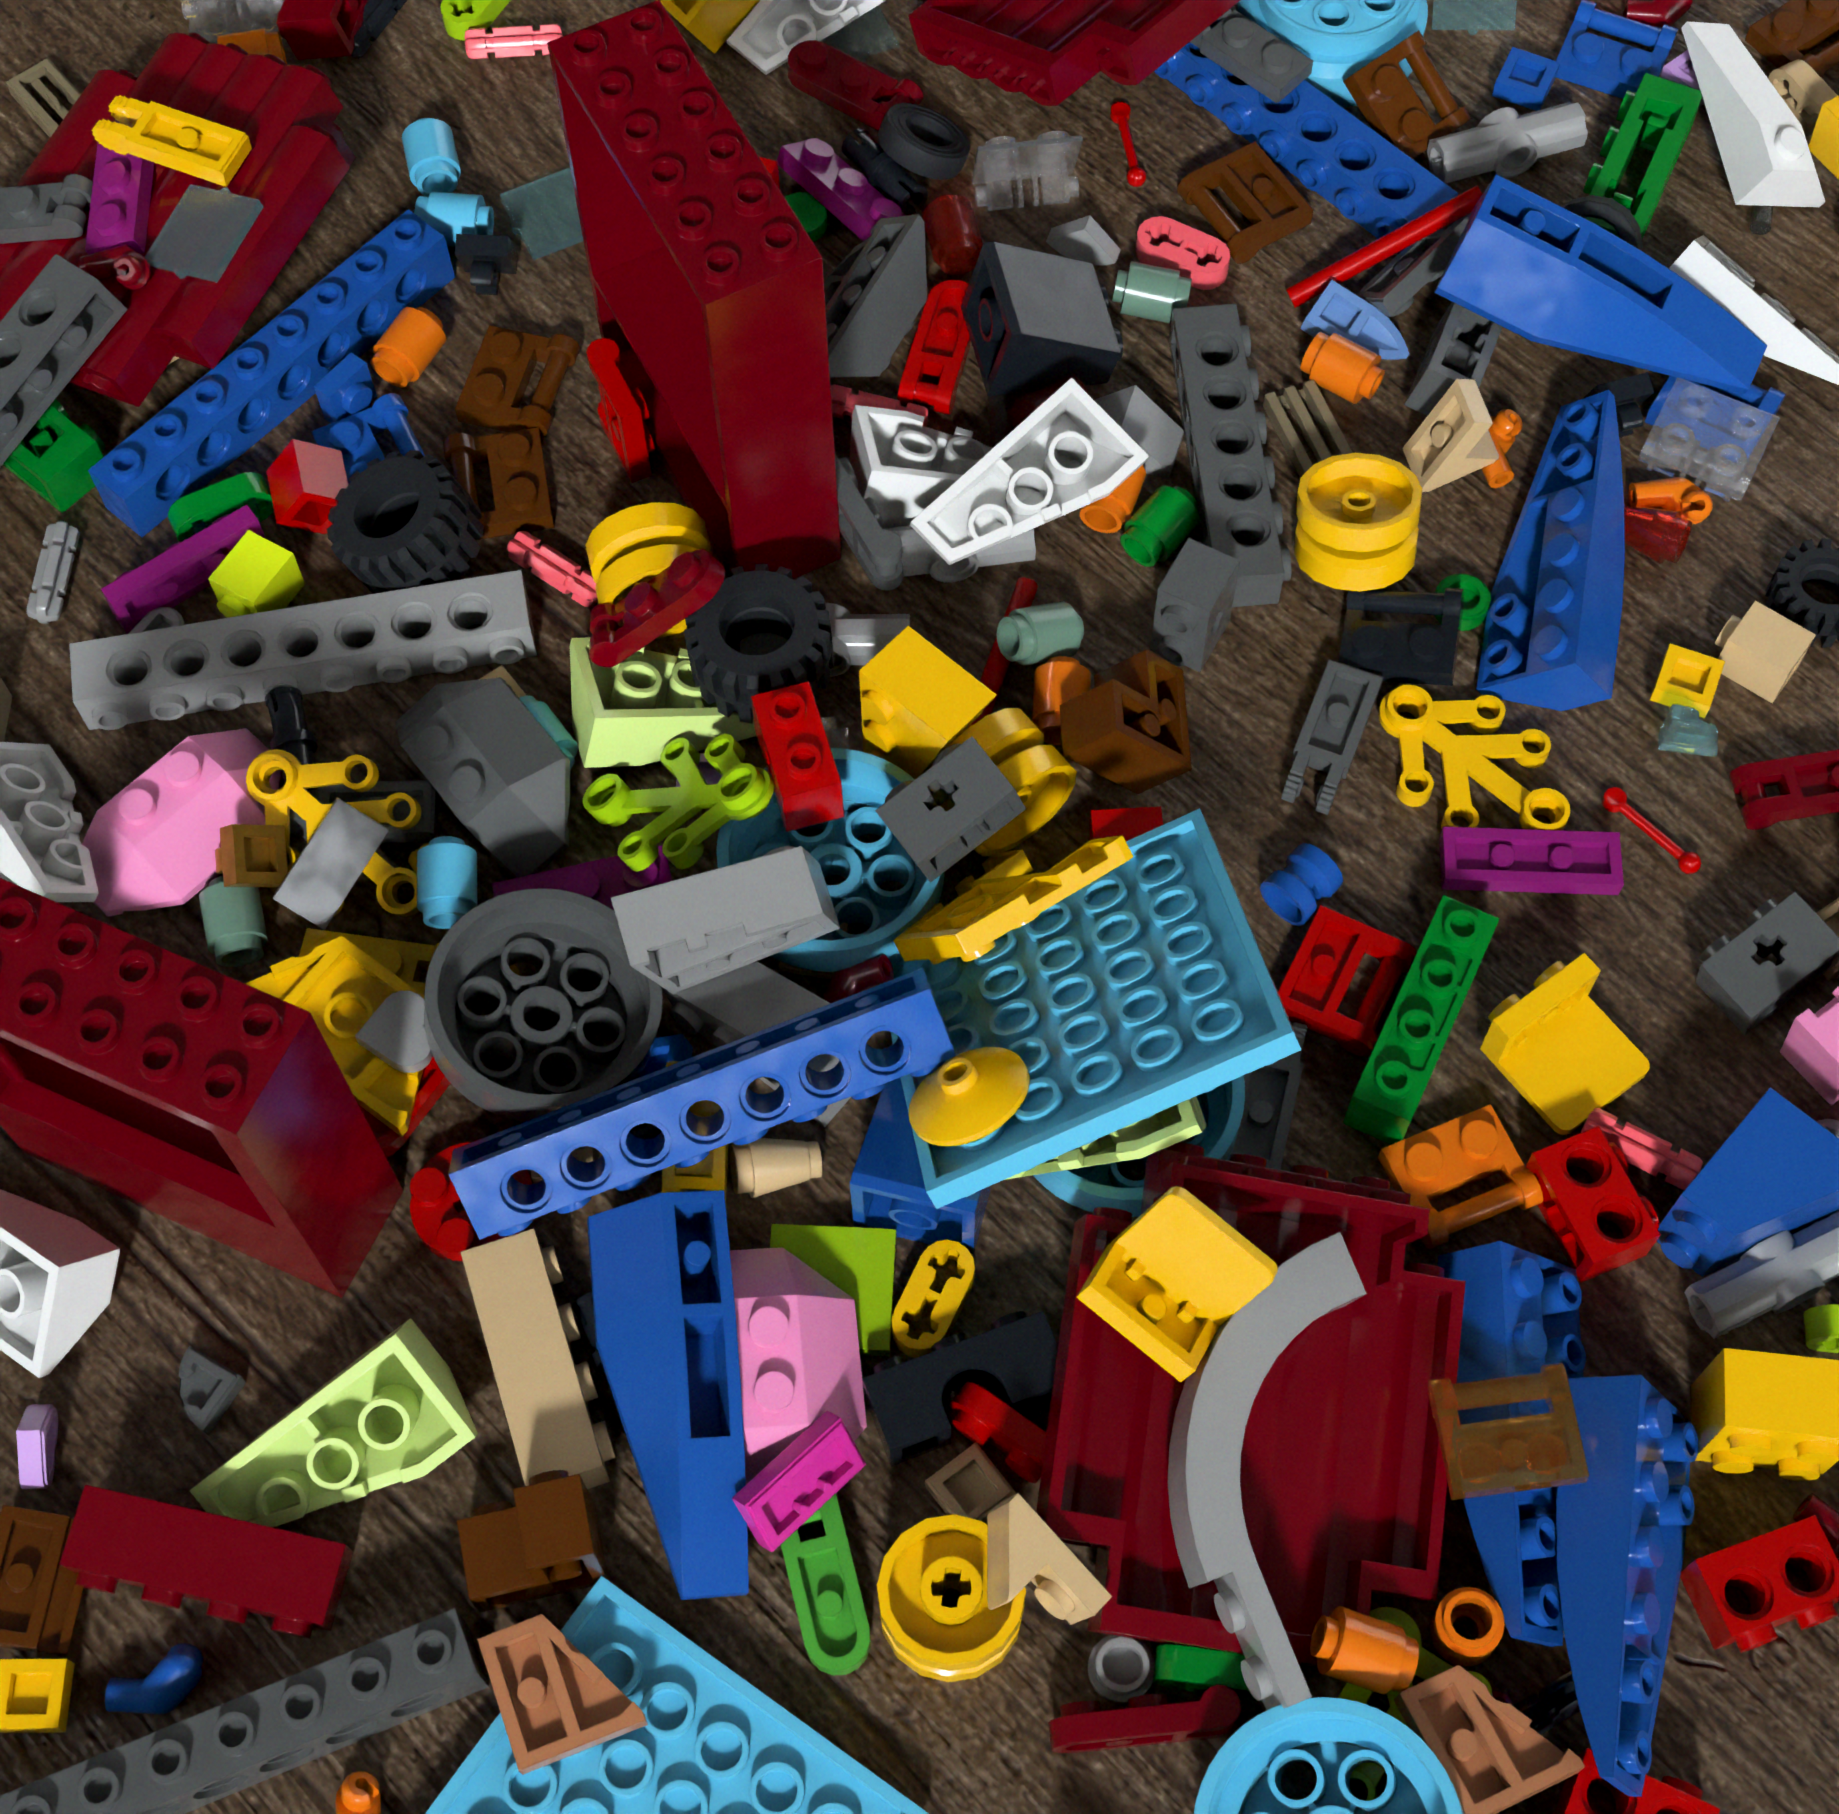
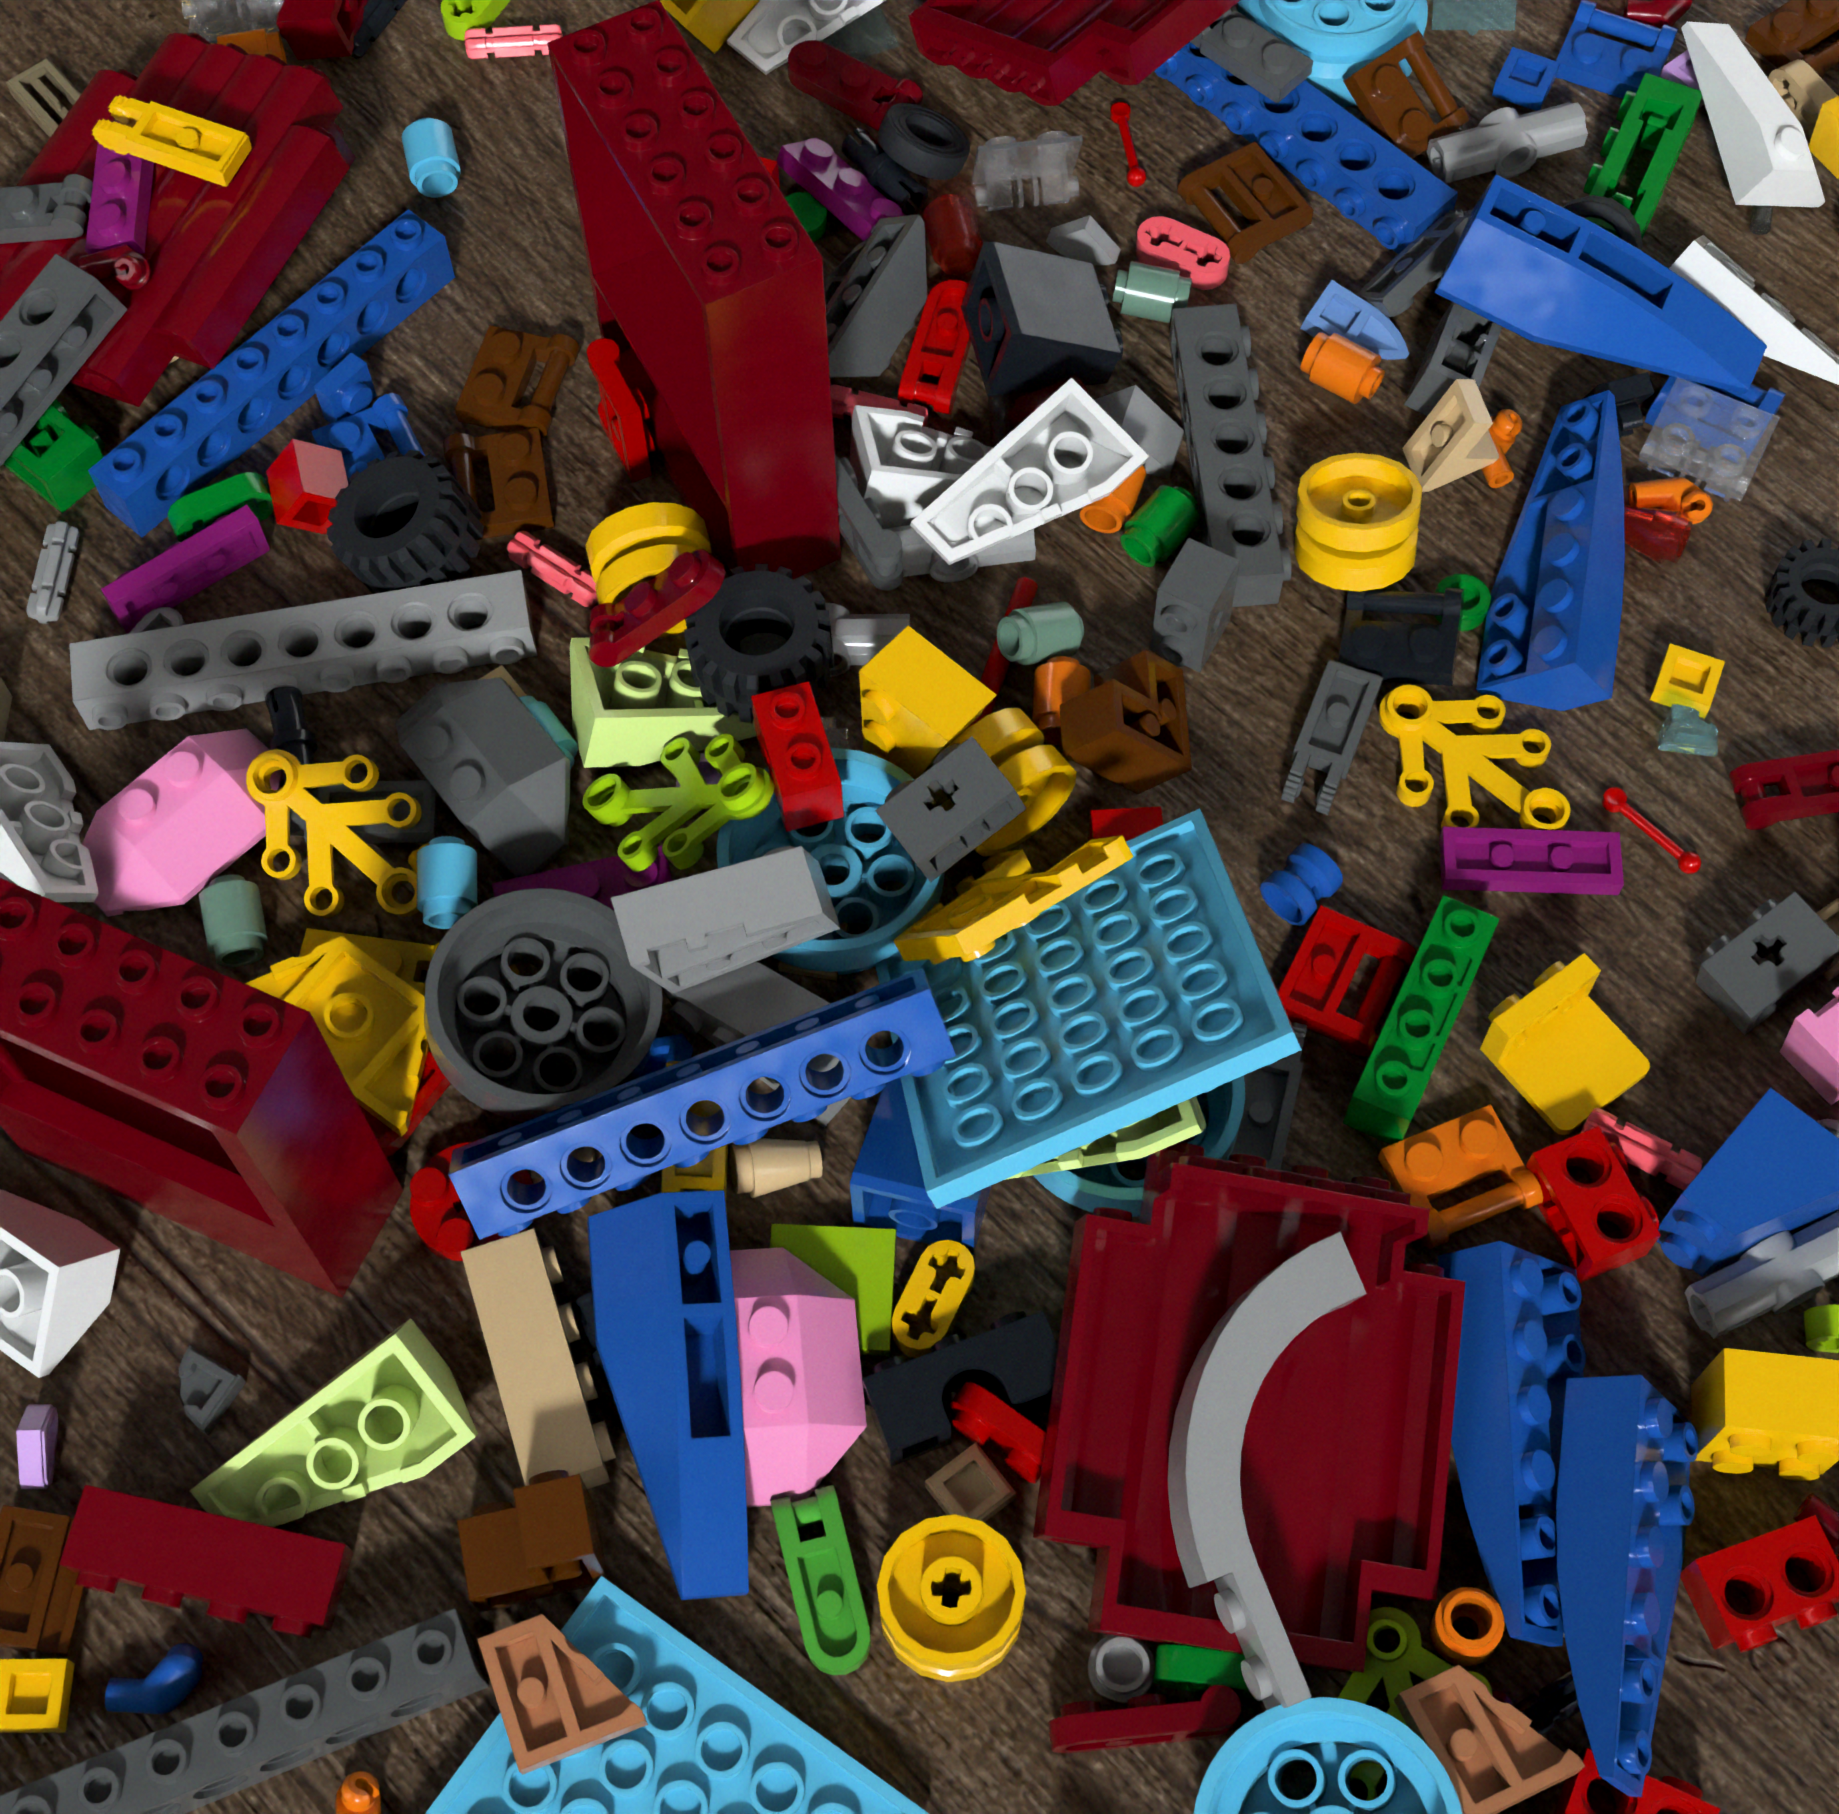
clear light blue piece [145,184,264,283] -> none
neon yellow brick [208,530,305,618] -> none
pearl gold tile [215,824,288,887] -> none
flat silver tile [273,797,389,930] -> none
light grey tile [355,991,433,1073] -> none
orange brick [371,307,446,388] -> none
medium azure brick [414,192,494,246] -> none
black tile [455,234,518,295] -> none
clear light blue piece [500,168,583,261] -> none
dark pink plate [732,1411,866,1552] -> none
dark red arm [821,954,894,1003] -> none
yellow dish [908,1047,1030,1146] -> none
tan slope [987,1493,1112,1625] -> none
yellow bracket [1076,1186,1278,1382] -> none
dark tan tile [1263,380,1353,478] -> none
red bar [1285,185,1482,308] -> none
orange brick [1310,1606,1419,1694] -> none
clear orange plate [1428,1363,1589,1500] -> none
tan brick [1715,600,1816,704] -> none

